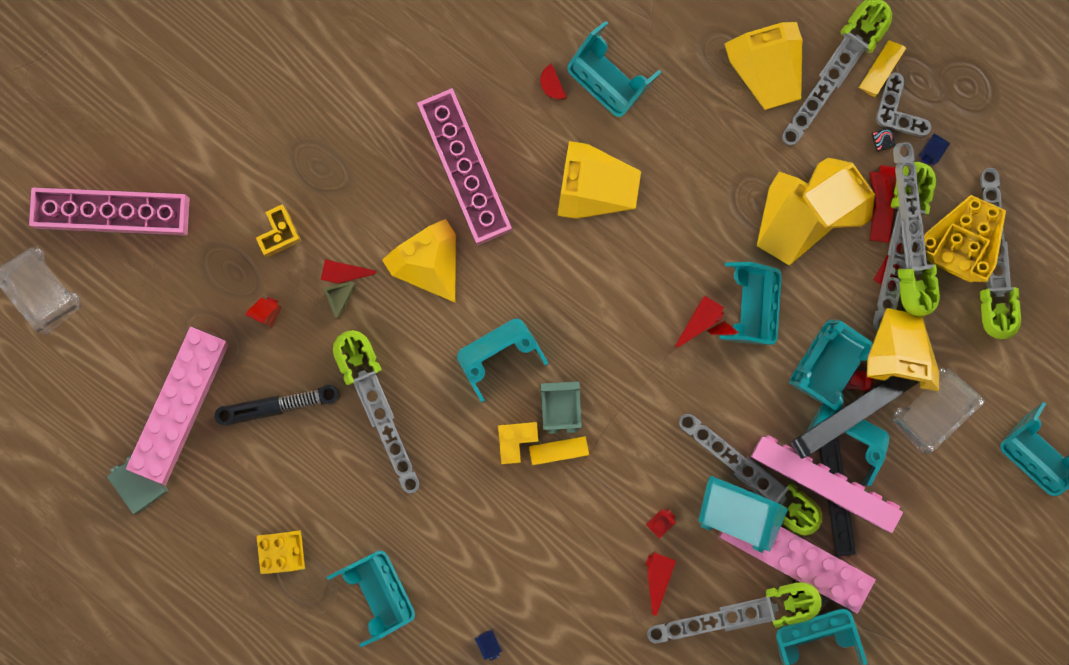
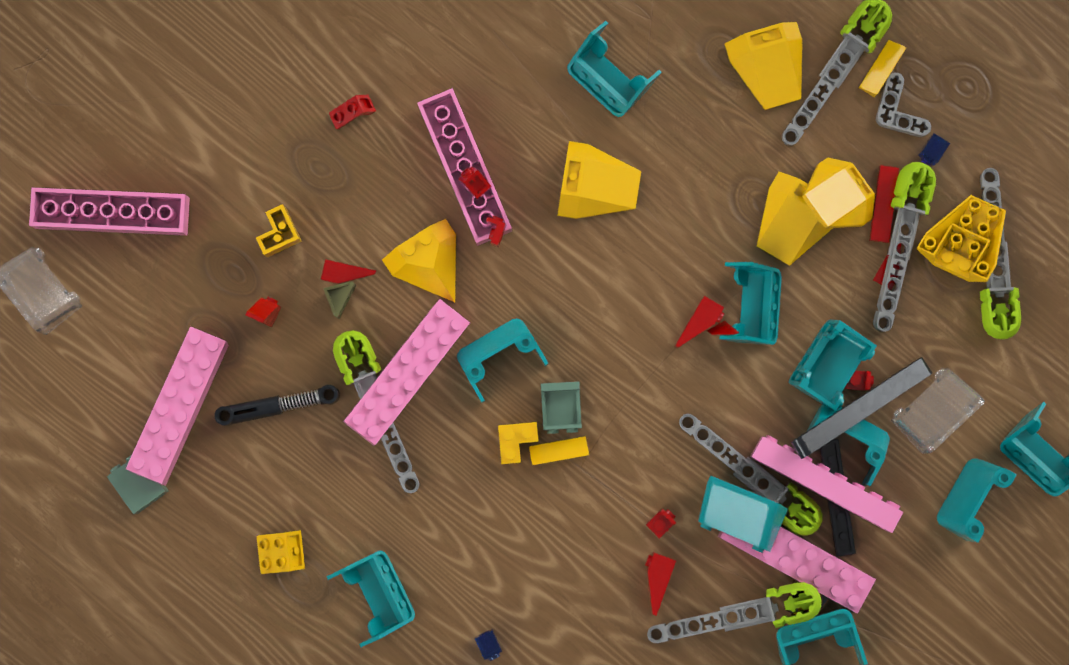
red tile [540,63,567,100] -> none
yellow wedge [867,308,939,391] -> none
red tile [869,172,892,210] -> none
tile [871,128,896,152] -> none
piece [893,142,940,317] -> none
none -> red bracket [329,94,376,129]
none -> bright pink brick [343,299,470,446]
none -> red bracket [459,166,491,199]
none -> red bracket [486,216,506,248]
none -> teal windscreen [937,458,1017,543]

